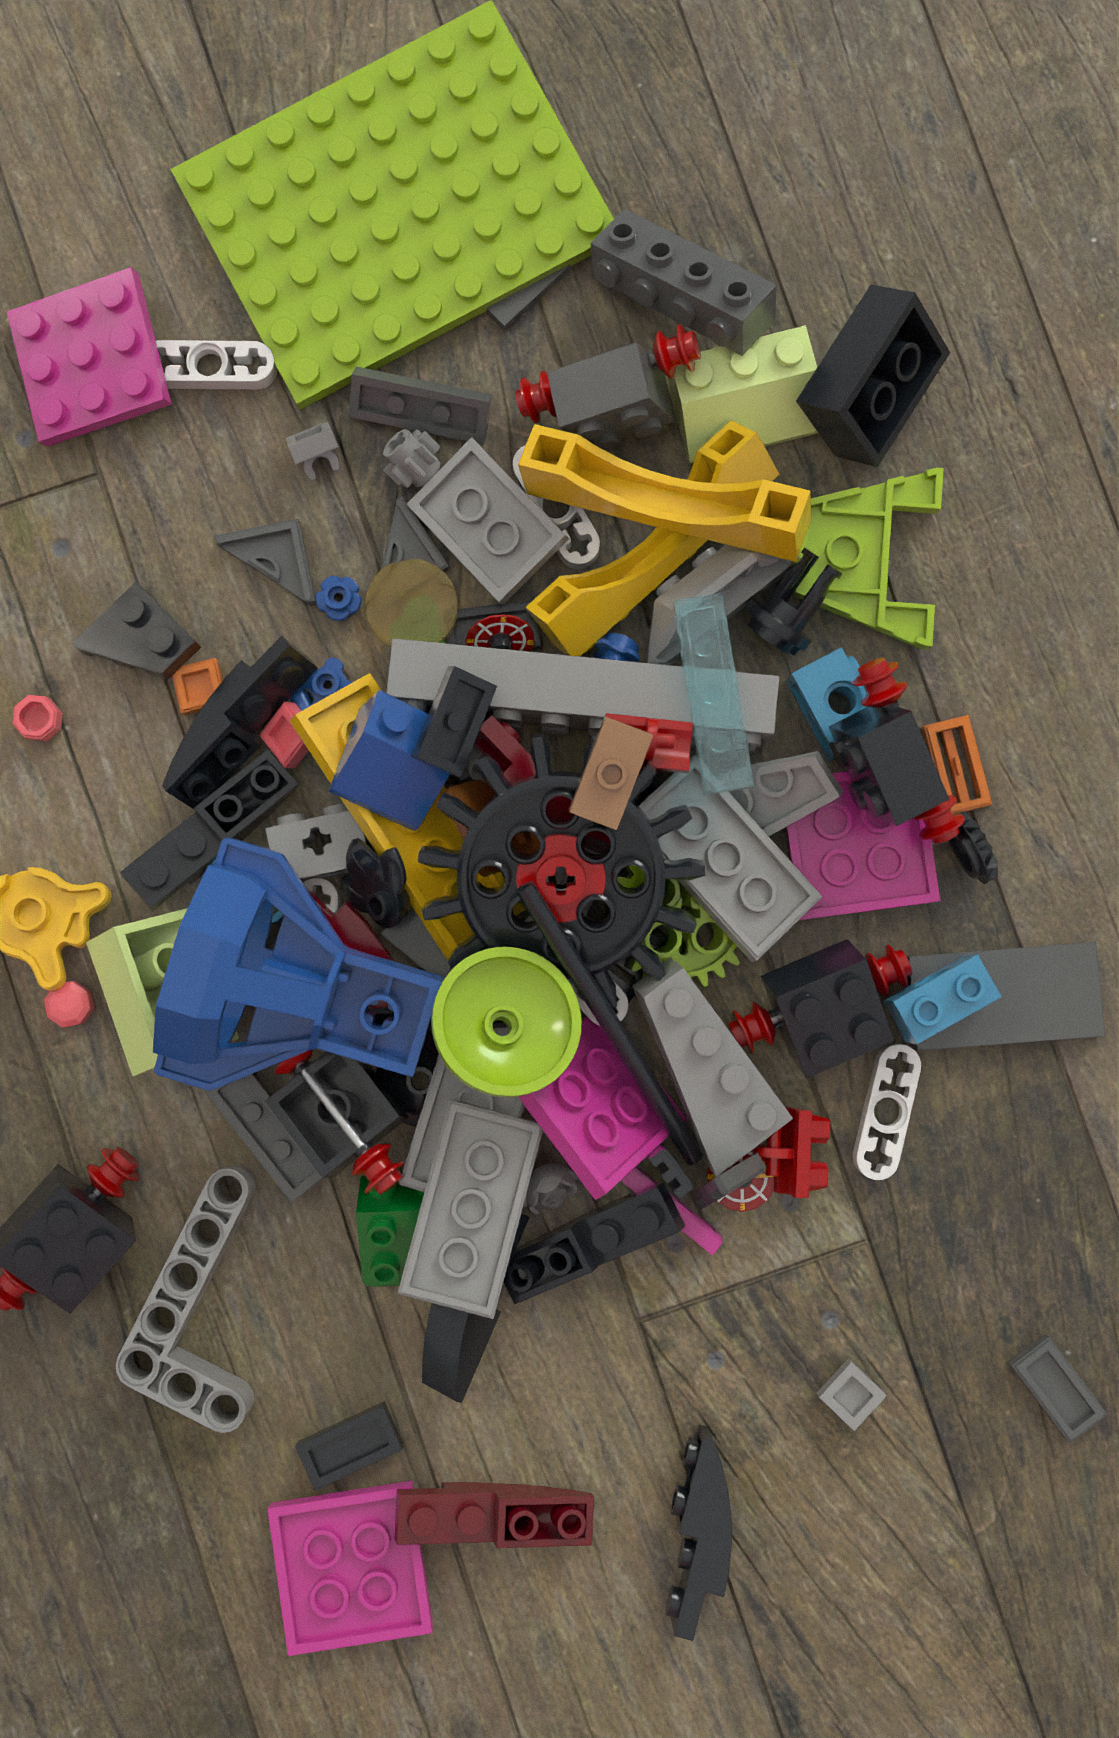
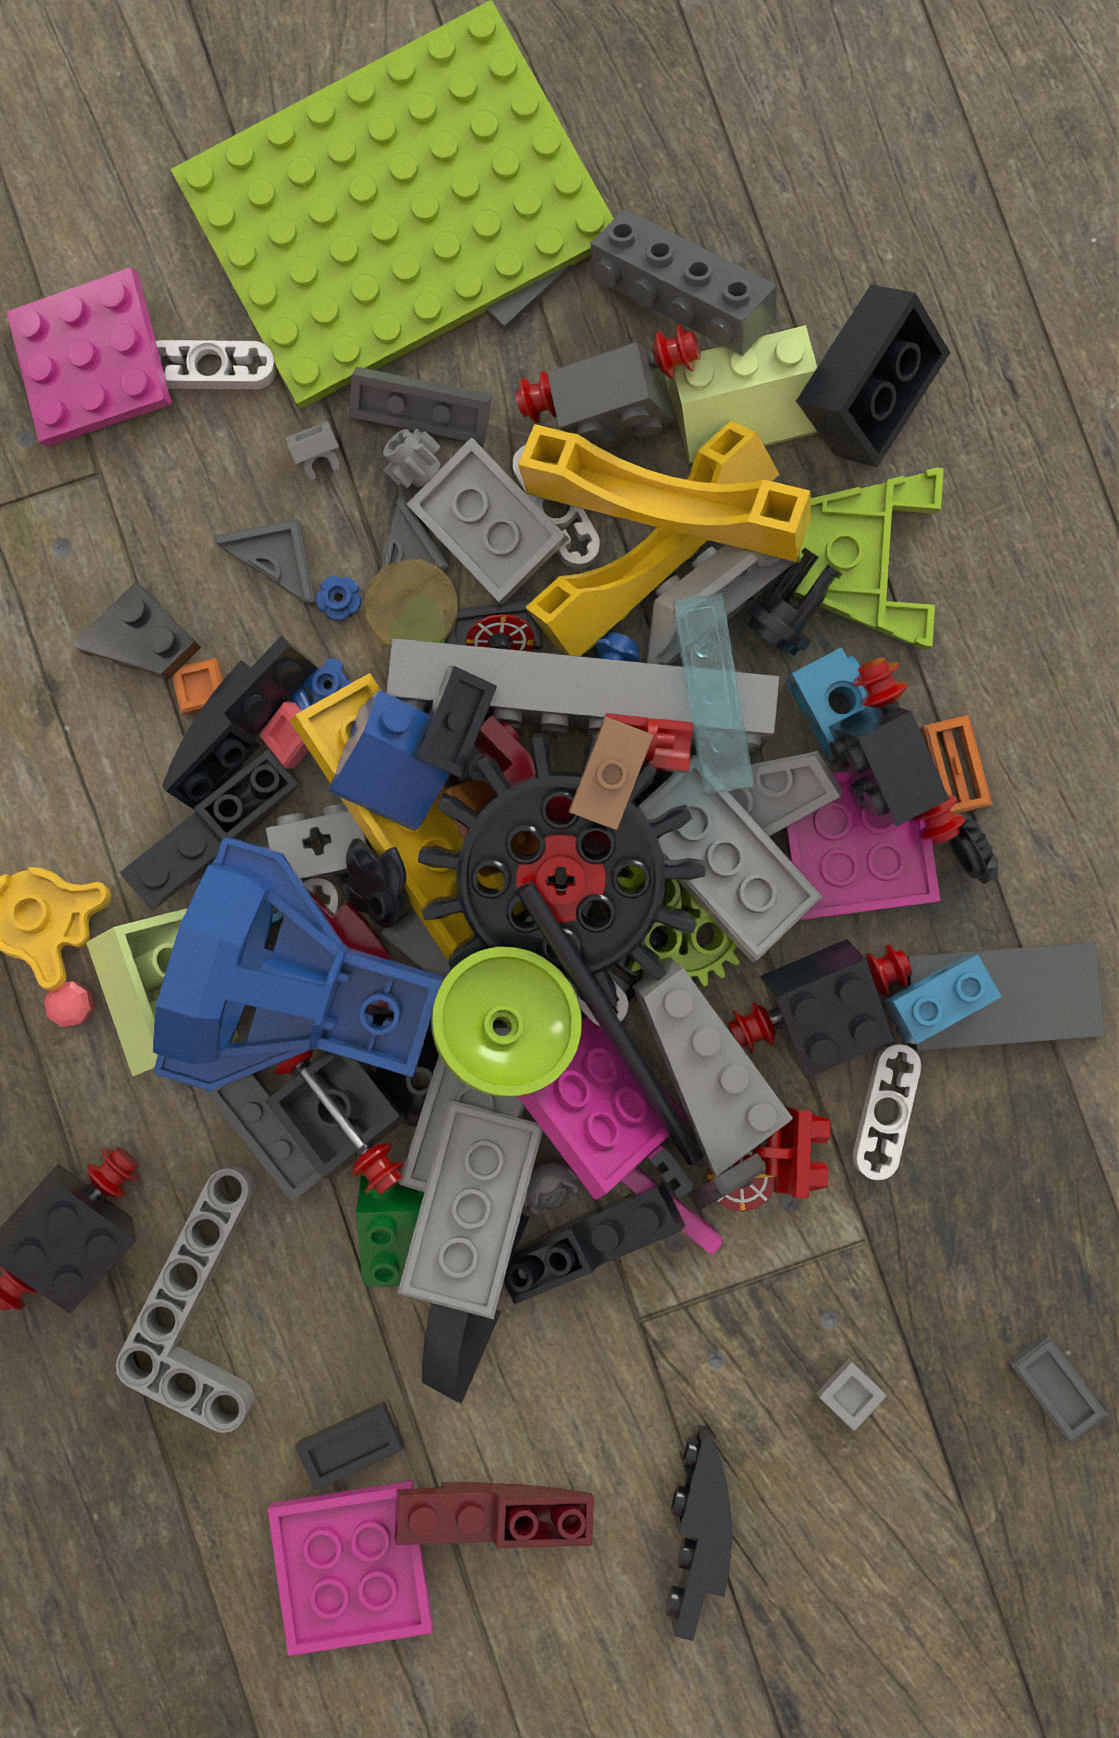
coral tile [12,695,63,742] -> none

